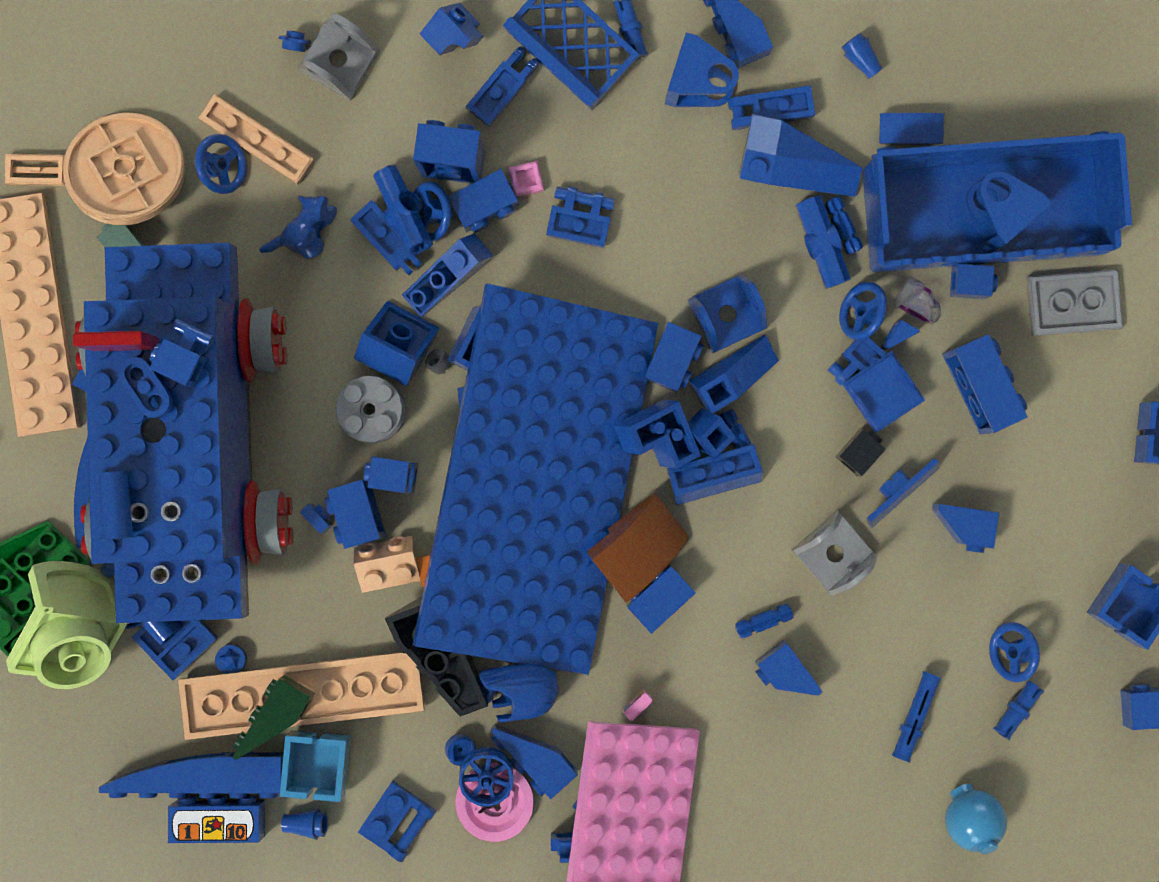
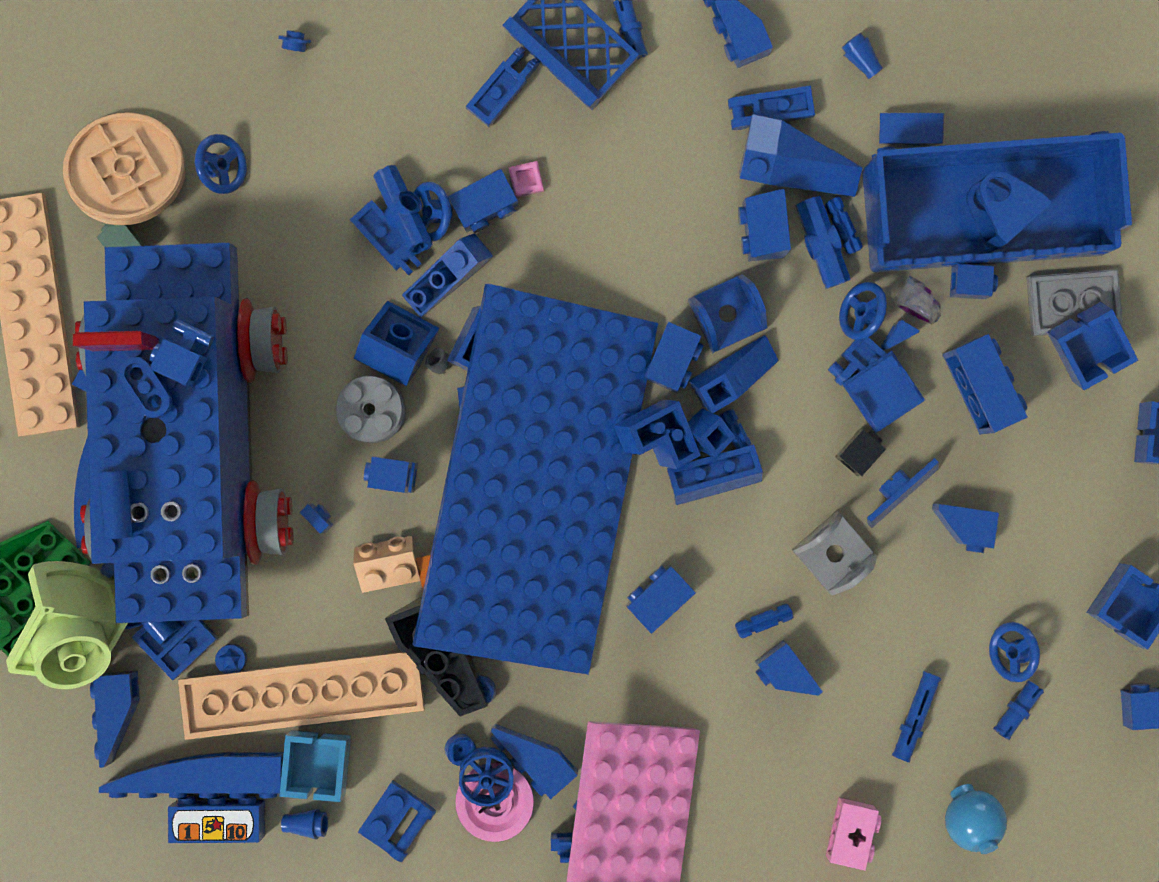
light nougat tile [5,154,65,186] -> none
light nougat tile [198,94,315,185] -> none
dark green slope [232,675,315,760] -> none
blue animal [259,195,337,259] -> none
light grey hose [298,13,380,101] -> none
blue brick [325,480,387,549] -> none
blue brick [413,120,485,184] -> none
blue brick [419,3,484,55] -> none
blue hair [480,664,559,722] -> none
blue plate [546,186,615,248] -> none
dark orange slope [586,492,689,603] -> none
bright pink tile [623,689,652,721] -> none
blue hose [665,32,739,108] -> none
none -> blue slope [90,670,140,768]
none -> blue slope [738,189,791,262]
none -> bright pink brick [825,797,881,871]
none -> blue piece [1047,302,1138,390]

